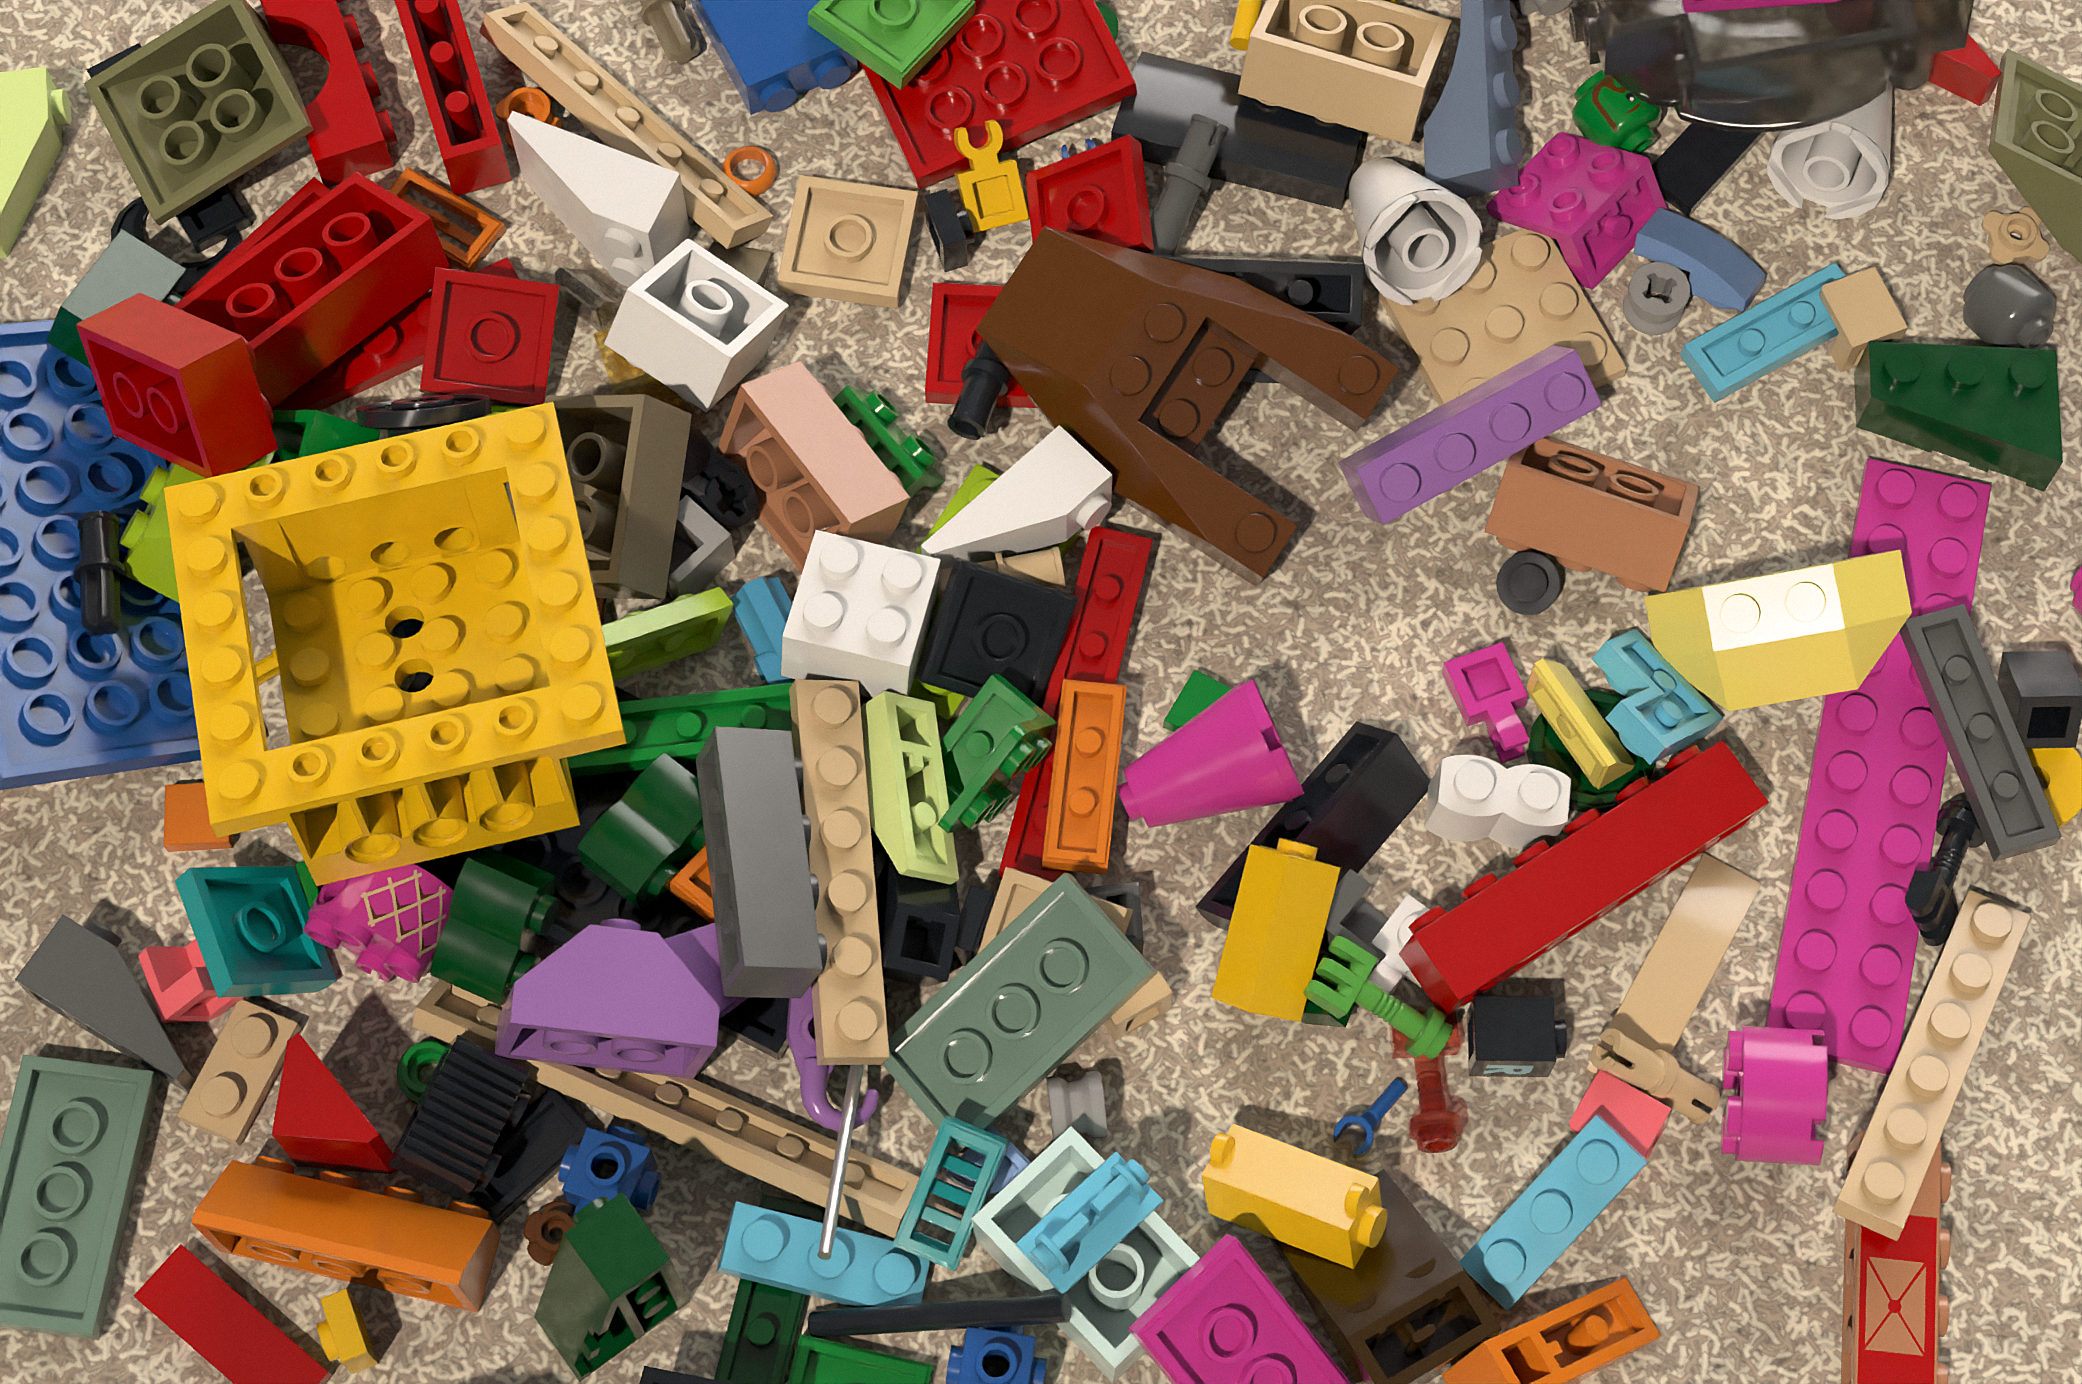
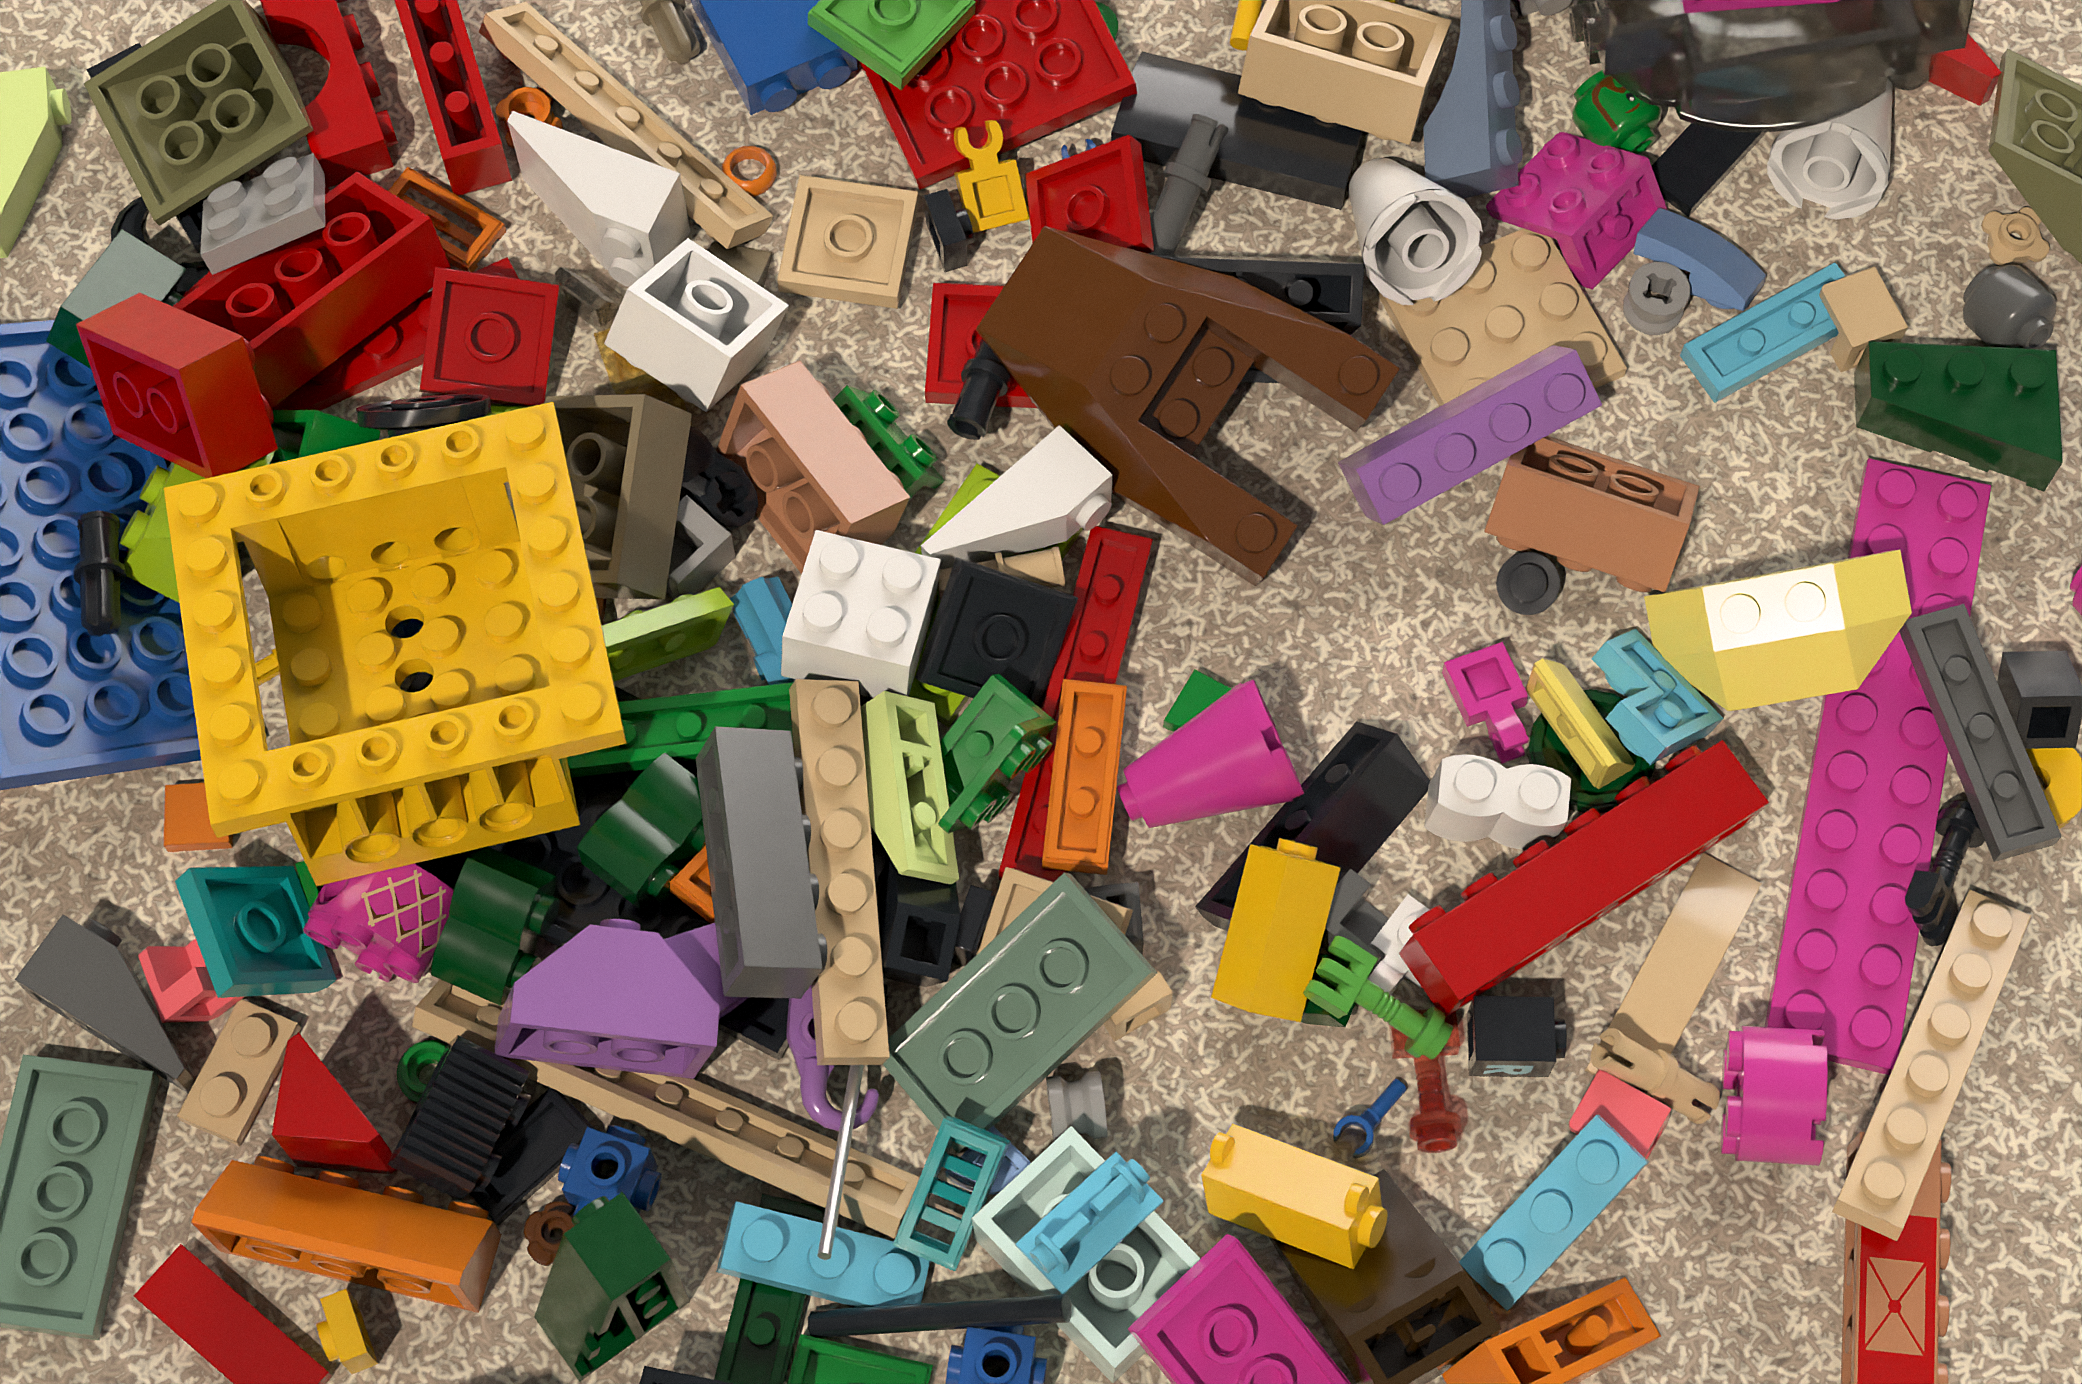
none -> light grey plate [200,153,325,275]

